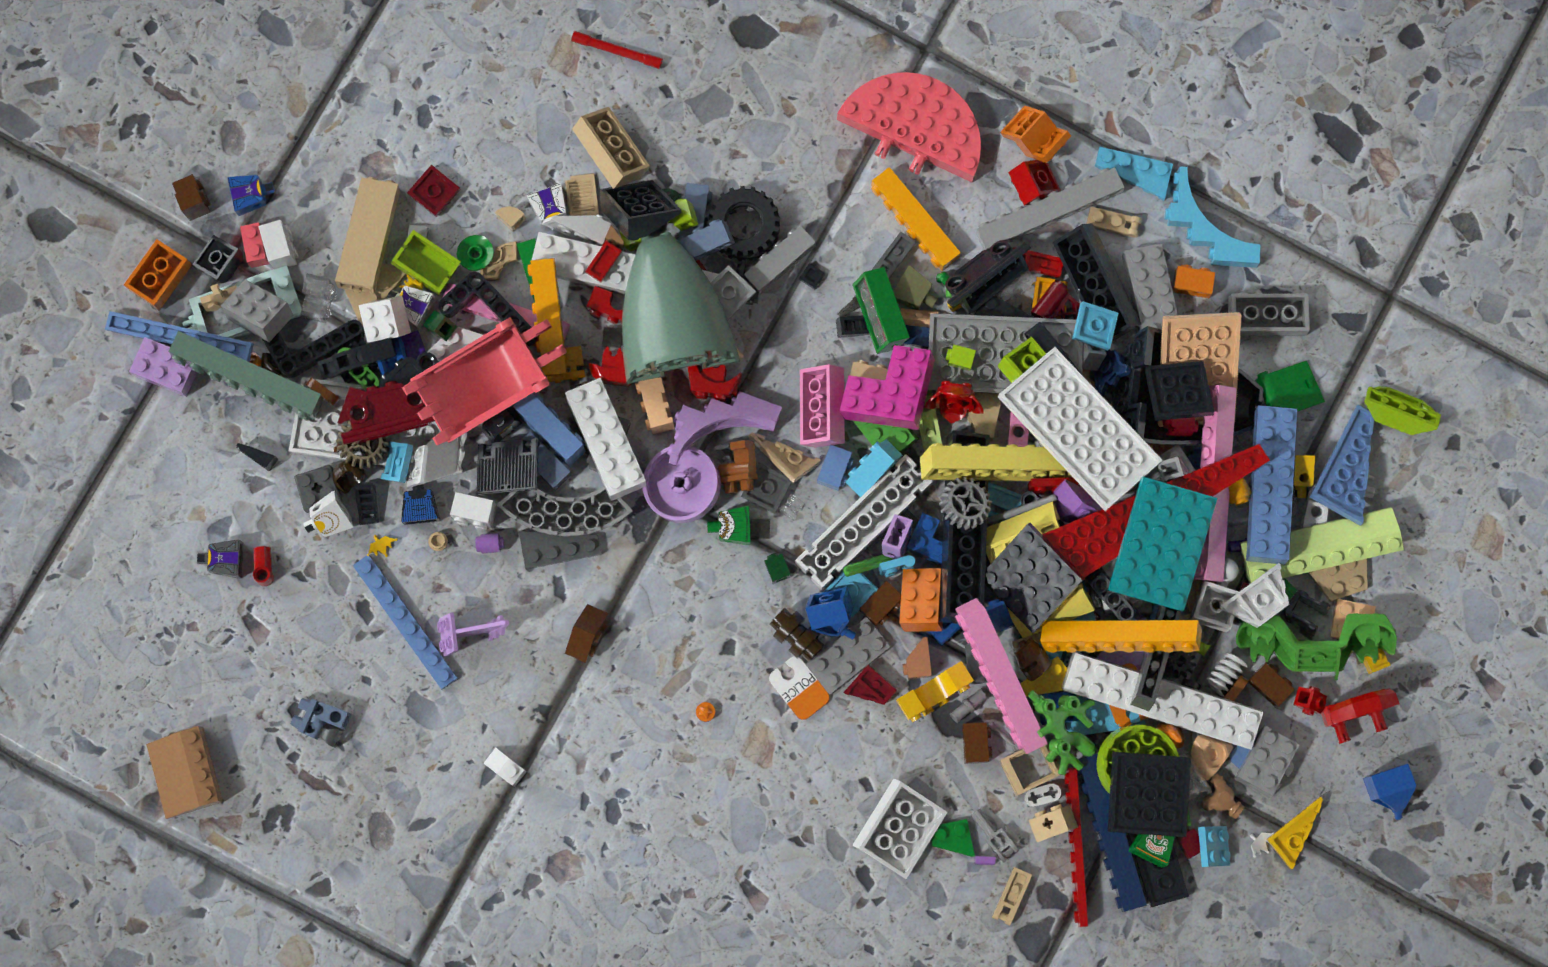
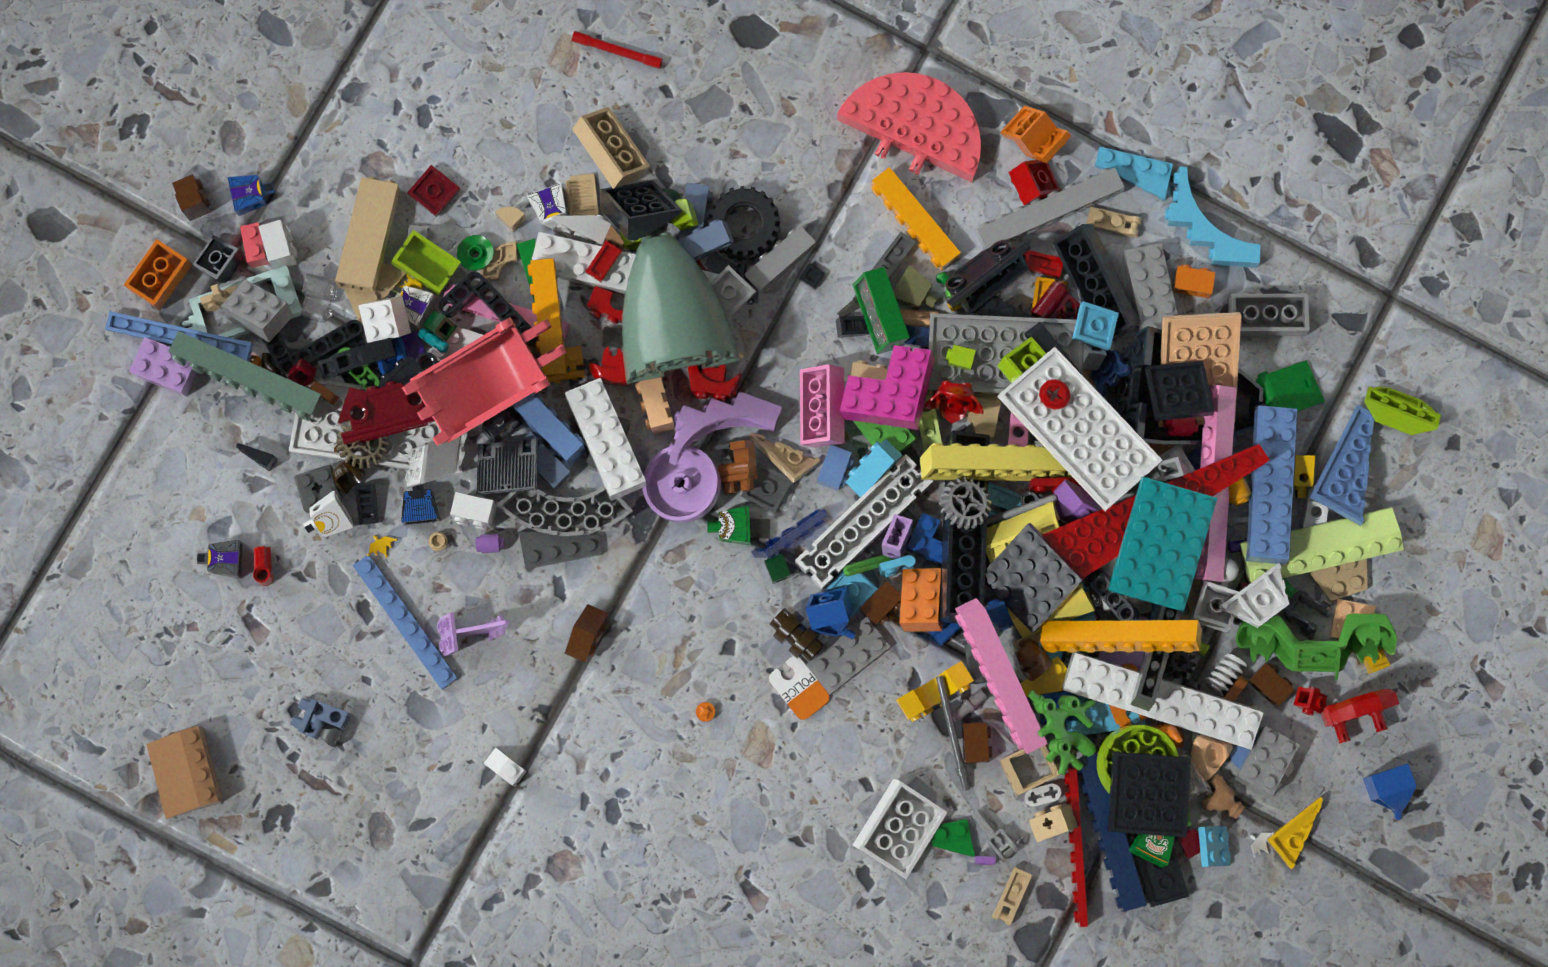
medium azure plate [381,441,413,483] -> none
dark red wing [843,664,897,705] -> none
nougat slope [902,637,932,680] -> none
none -> dark red plate [287,358,317,387]
none -> teal axle [418,328,449,353]
none -> clear blue wing [751,509,828,559]
none -> dark grey bar [936,675,970,791]
none -> red gear [1039,379,1070,411]

